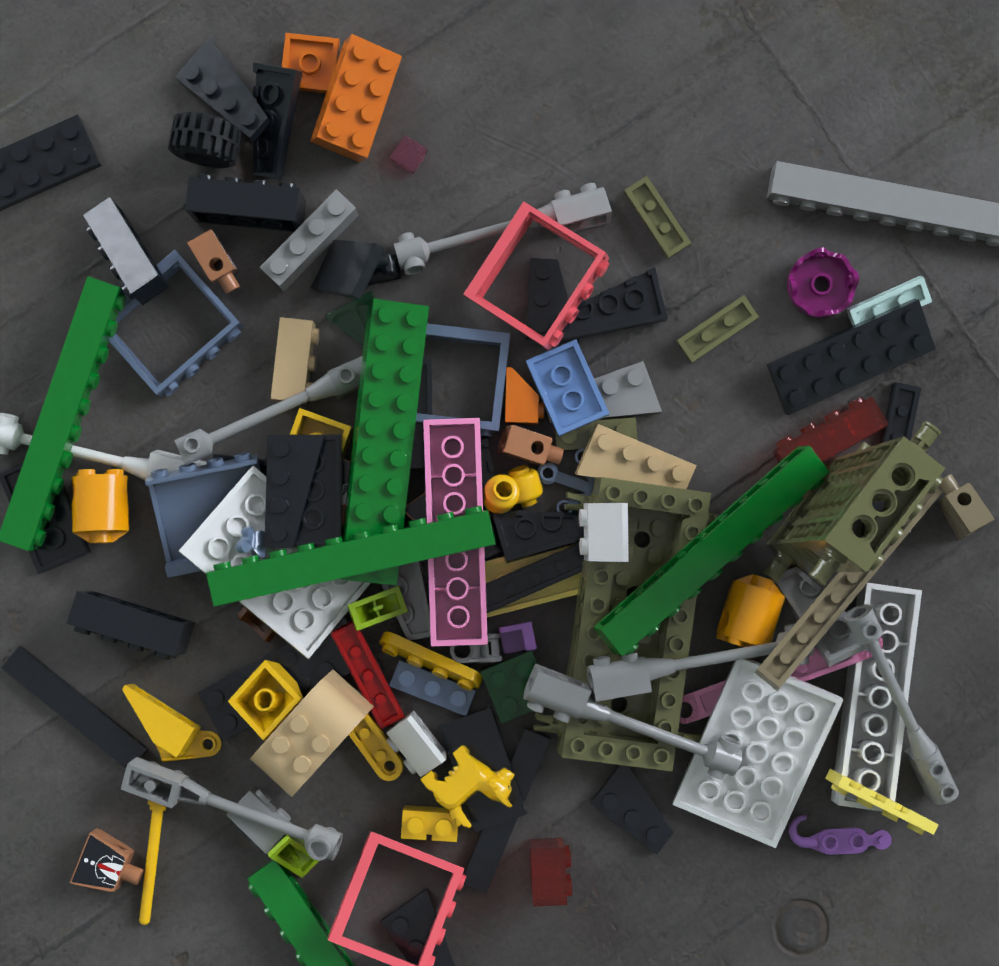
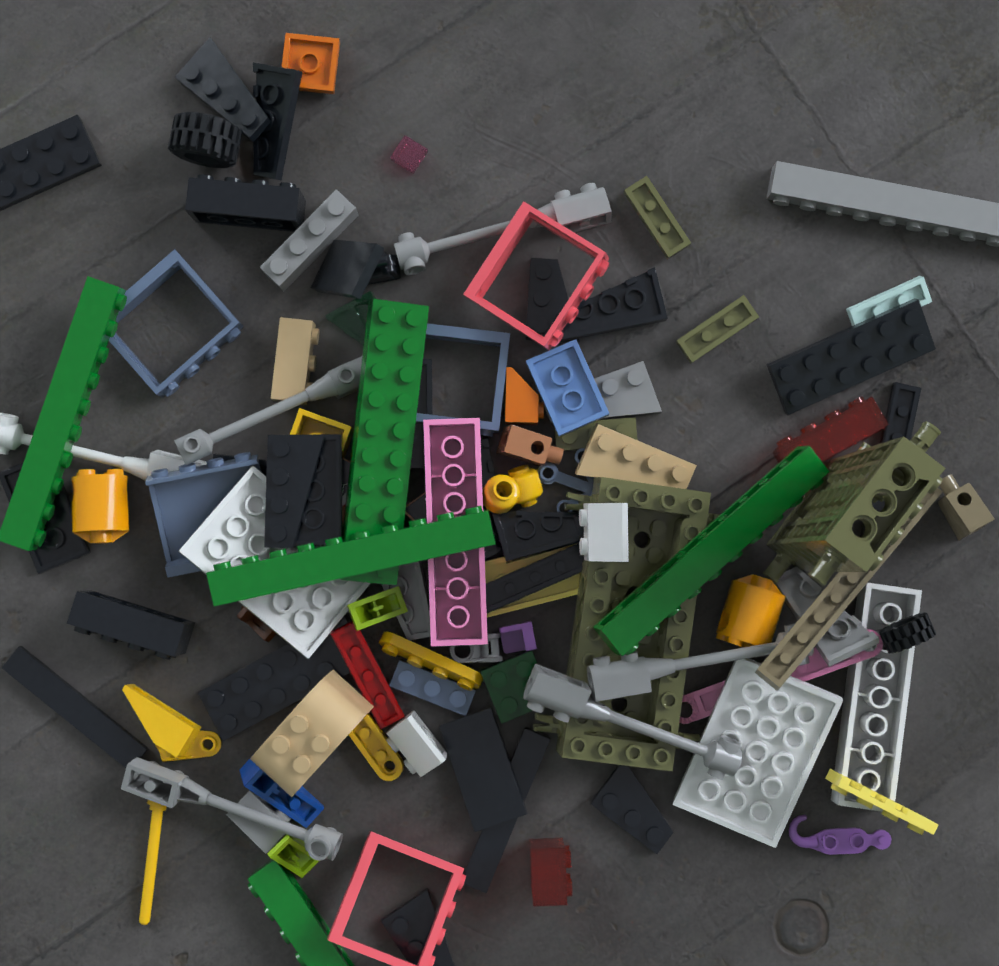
torso [70,828,144,892] -> none
brick [83,197,170,305] -> none
nougat torso [187,229,240,295] -> none
yellow slope [228,660,303,741] -> none
sand blue piece [236,527,266,558] -> none
orange brick [310,34,402,163] -> none
yellow piece [401,805,458,842] -> none
yellow animal [420,745,514,828] -> none
magenta plate [787,247,859,318] -> none
light grey bar [844,605,959,805] -> none
none -> blue slope [239,754,324,828]
none -> black tyre [879,612,936,654]

